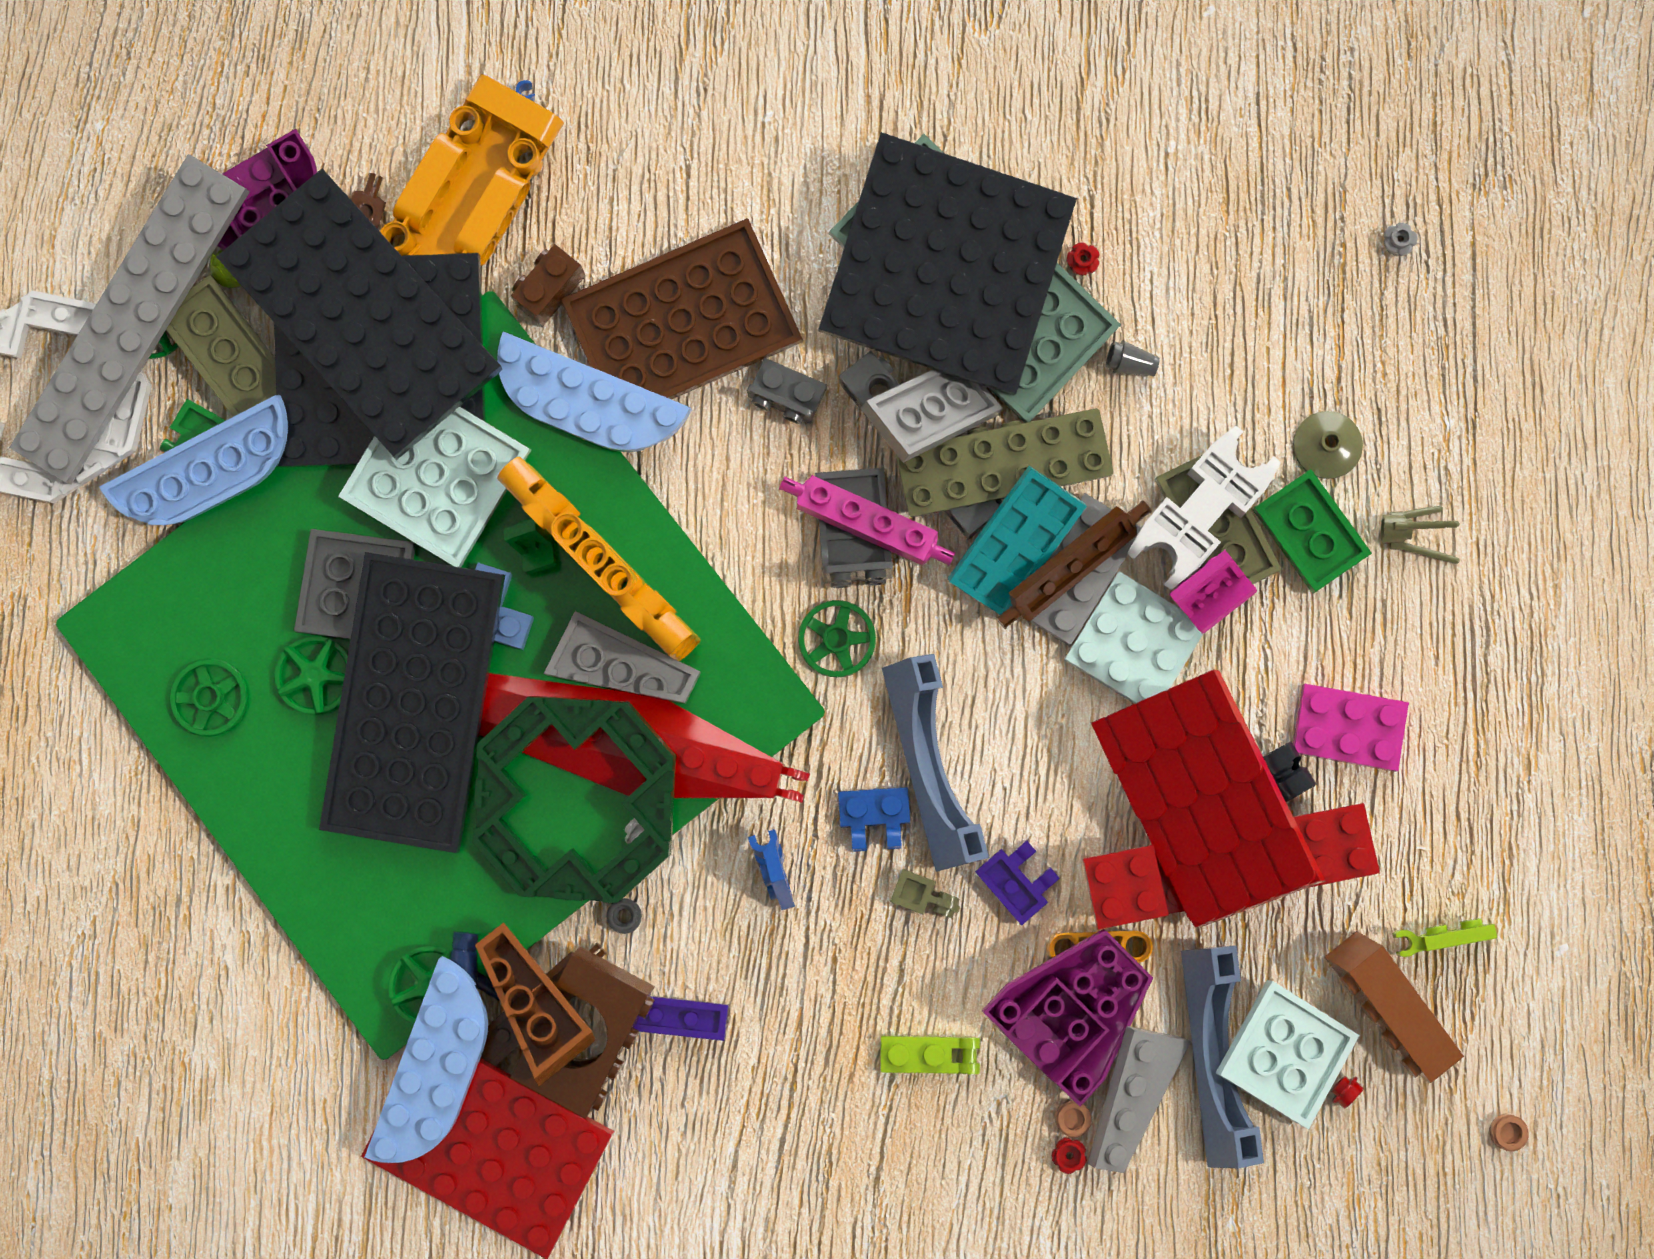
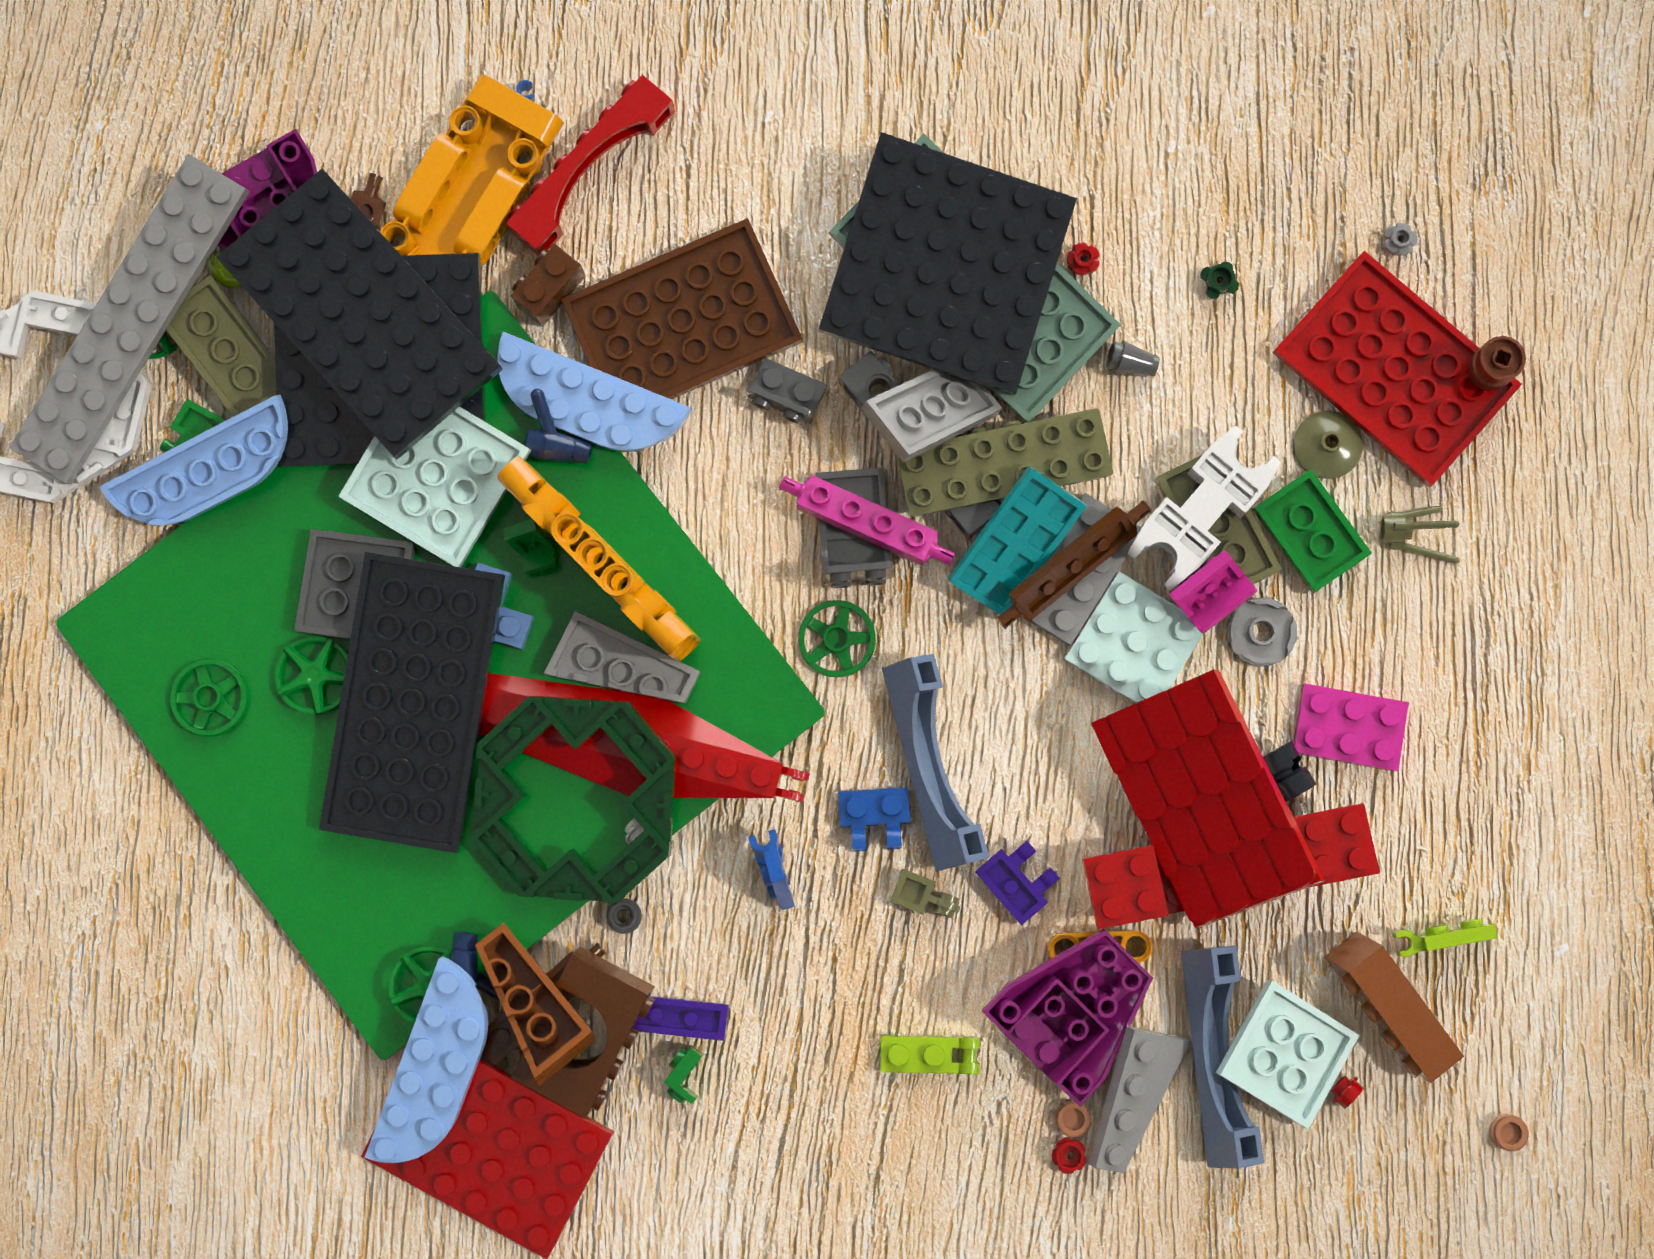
none -> red arch [506,74,675,256]
none -> dark blue piece [524,388,593,463]
none -> green bracket [664,1046,704,1104]
none -> dark green plate [1200,261,1239,299]
none -> light grey tile [1227,598,1297,667]
none -> red plate [1273,251,1522,488]
none -> copper wheel [1467,335,1526,391]

